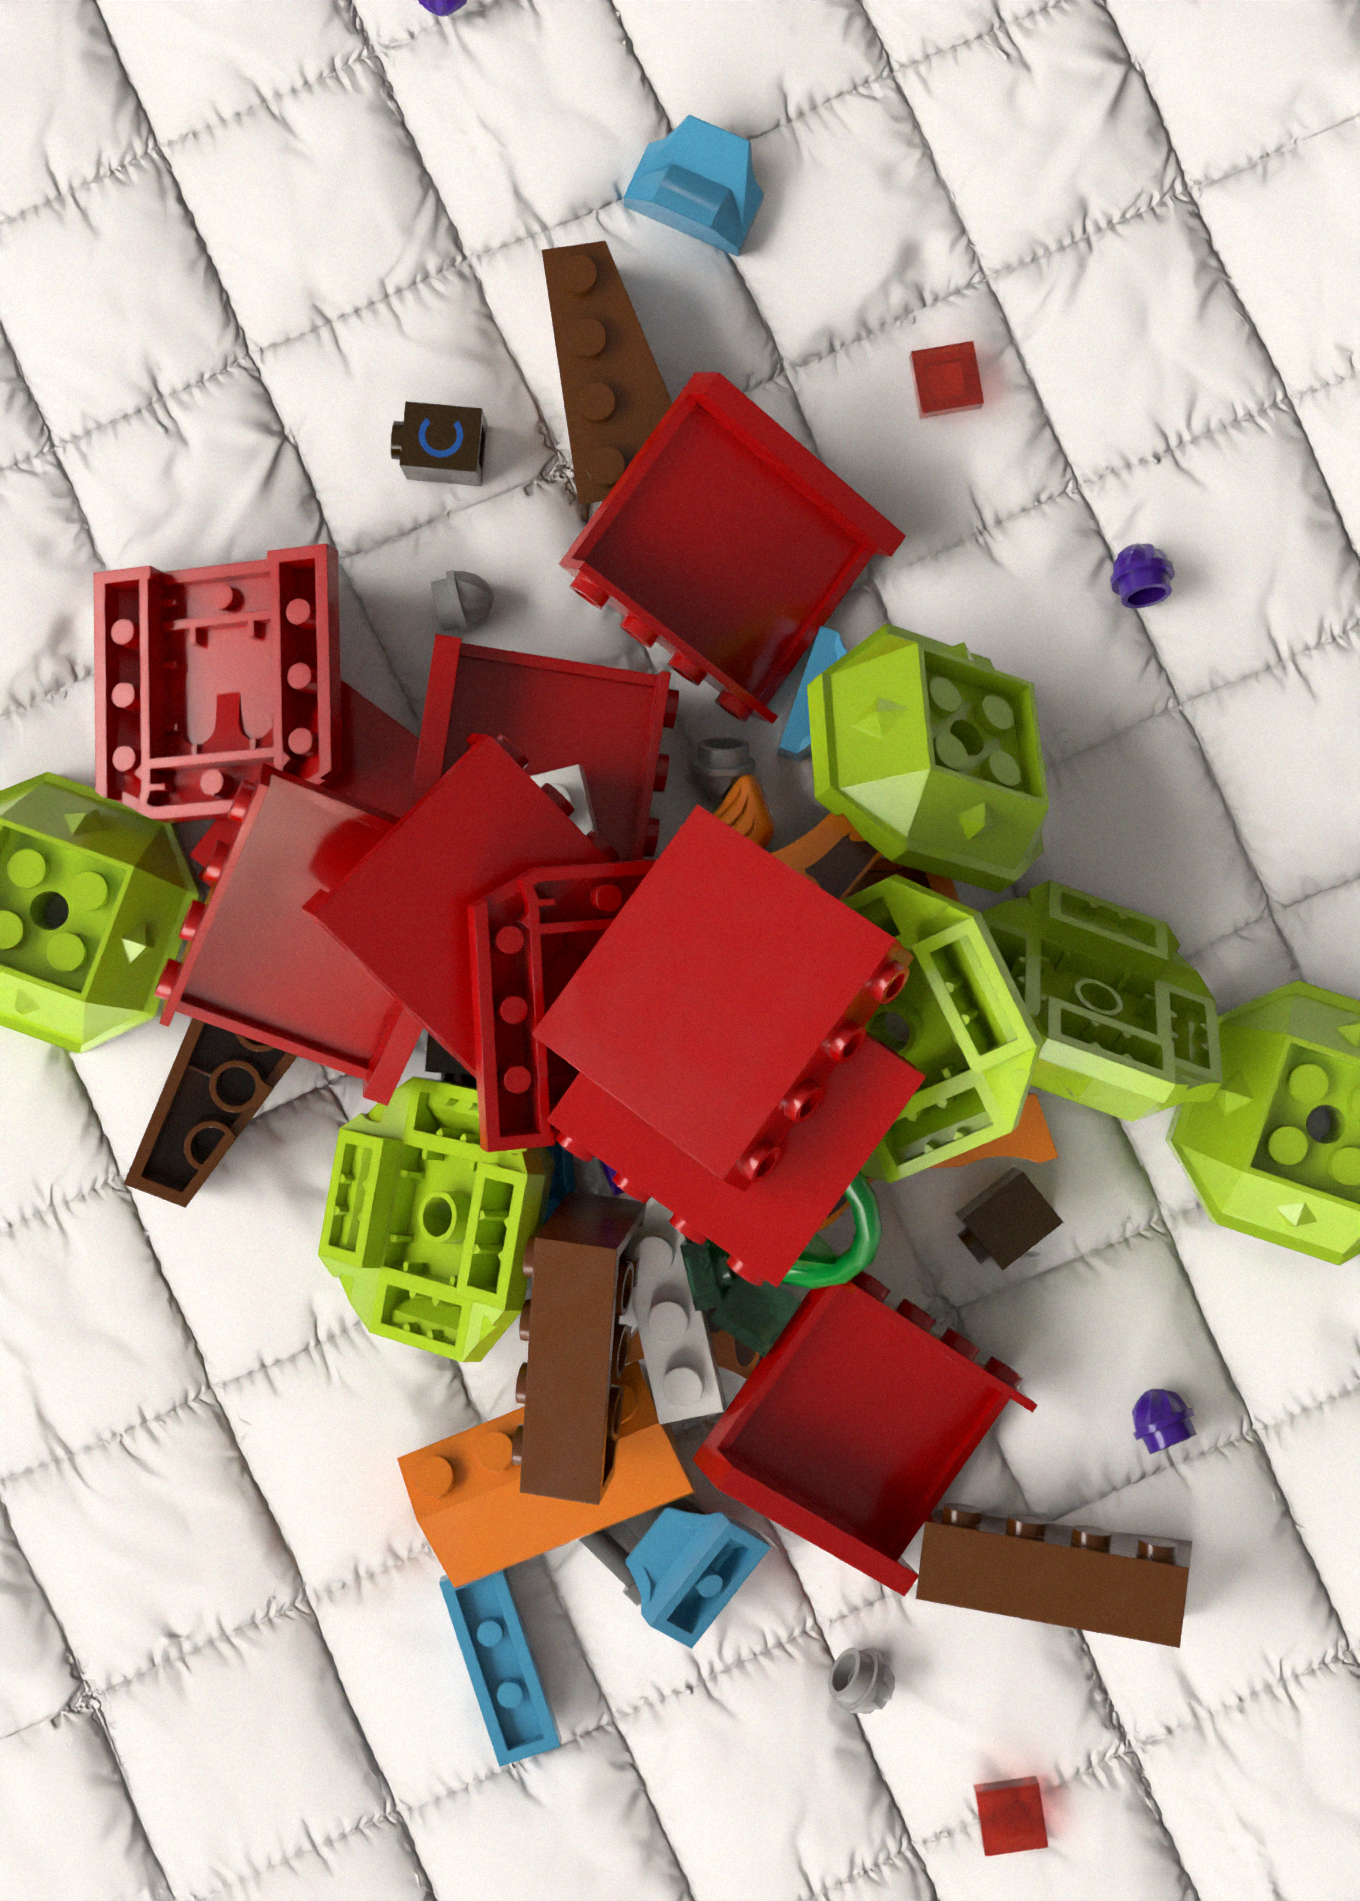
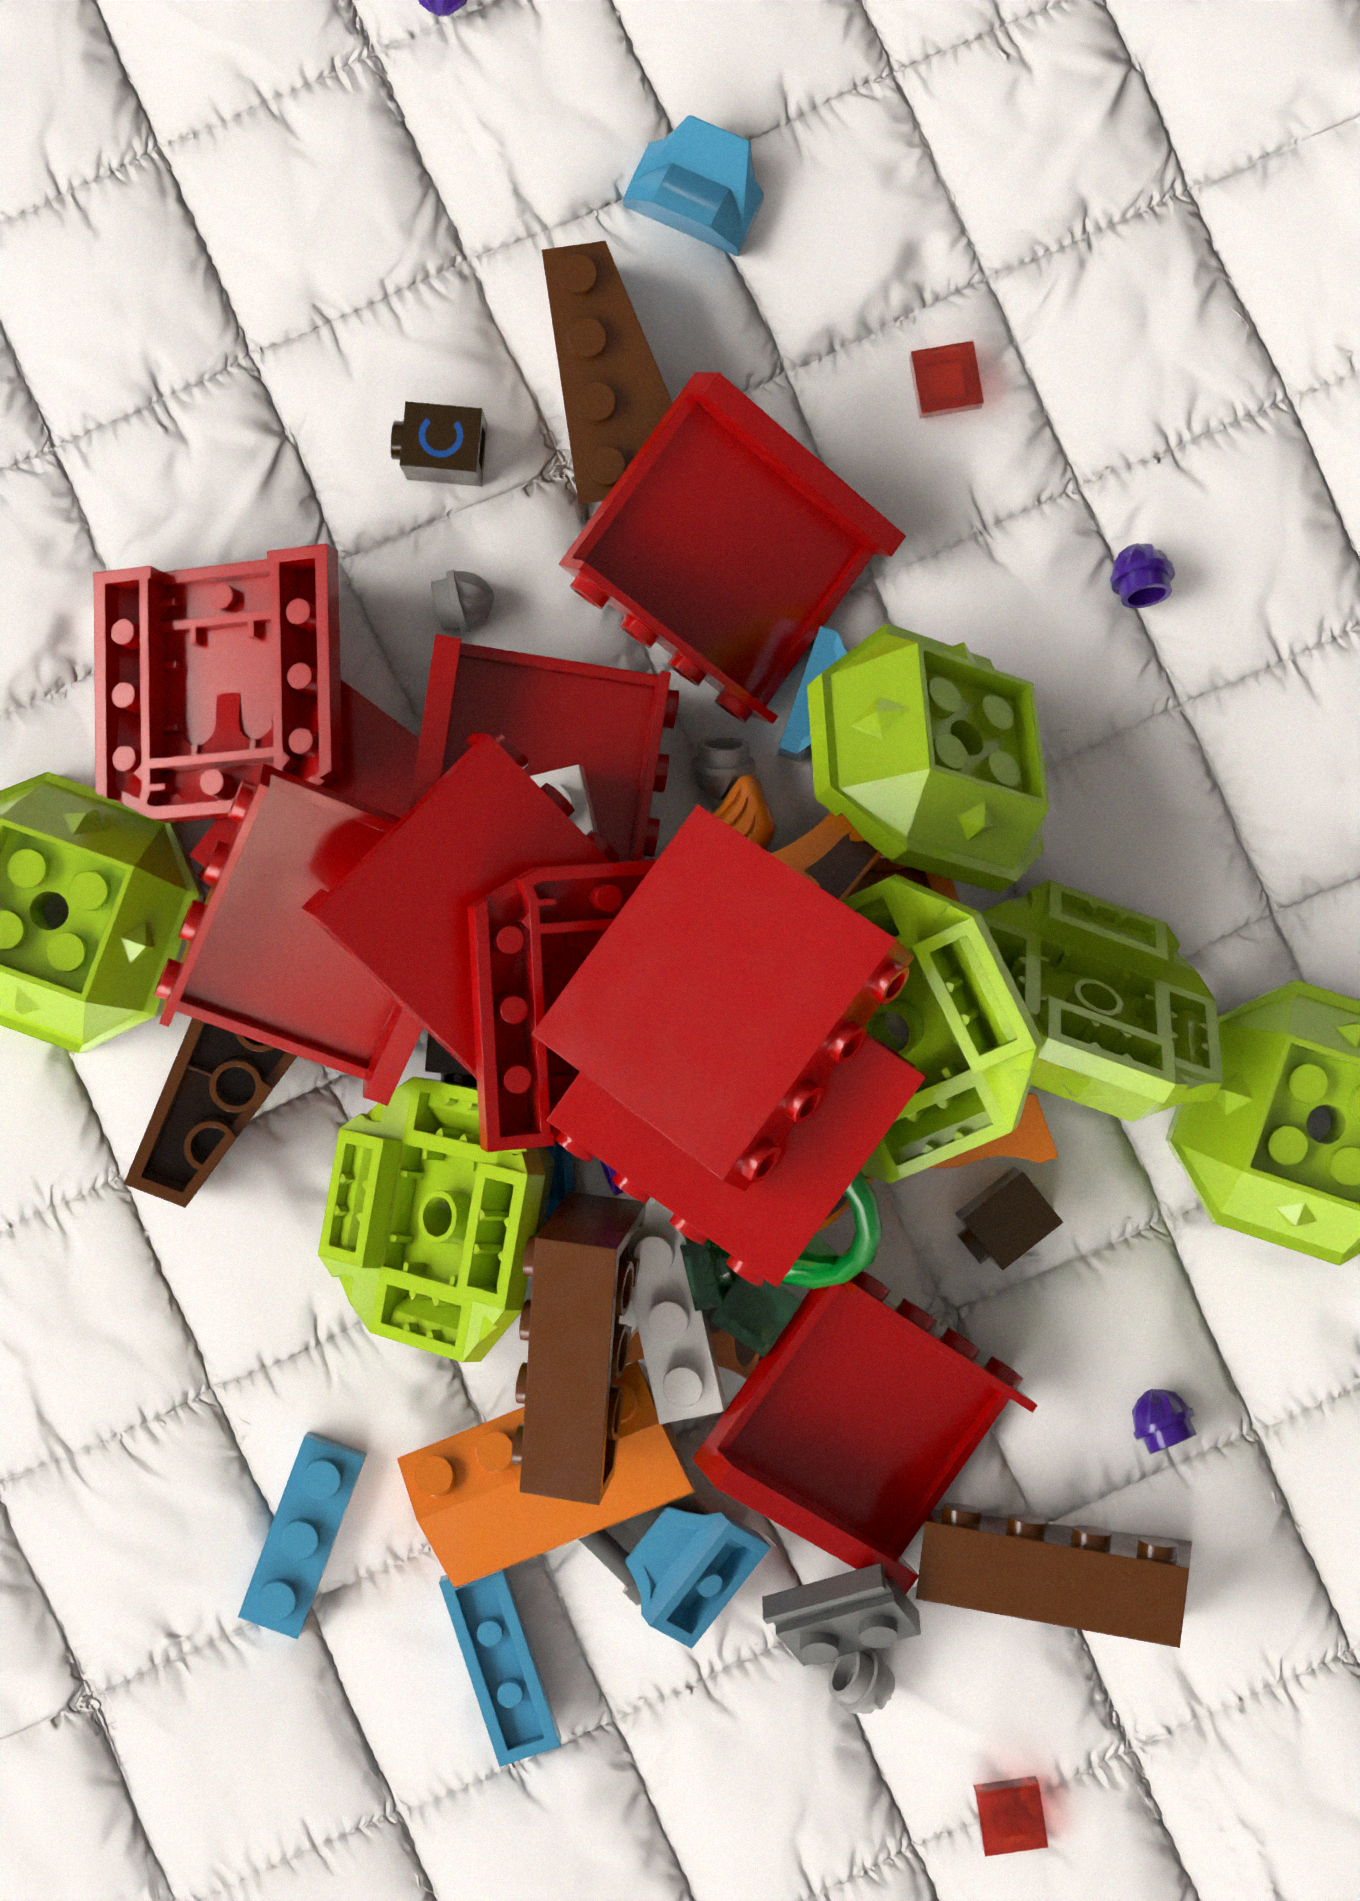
none -> dark azure plate [238,1432,367,1639]
none -> dark grey plate [762,1563,921,1666]

